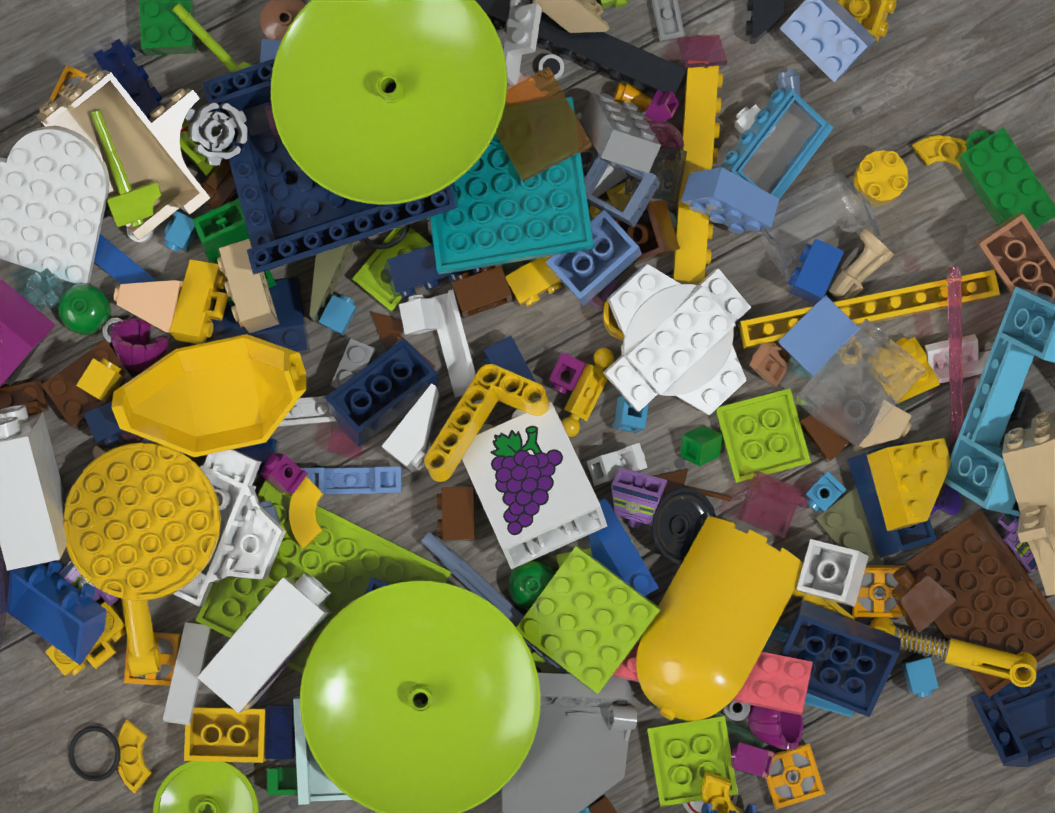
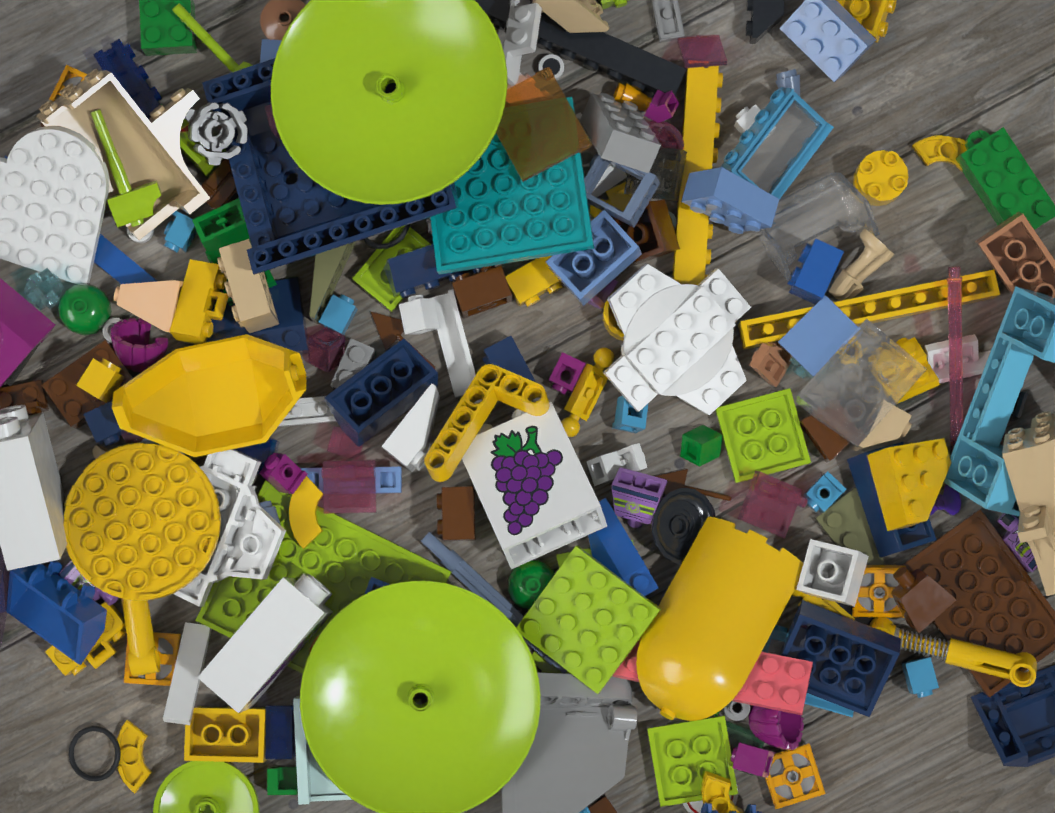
none -> clear pink panel [308,327,345,372]
none -> clear pink plate [321,460,377,514]

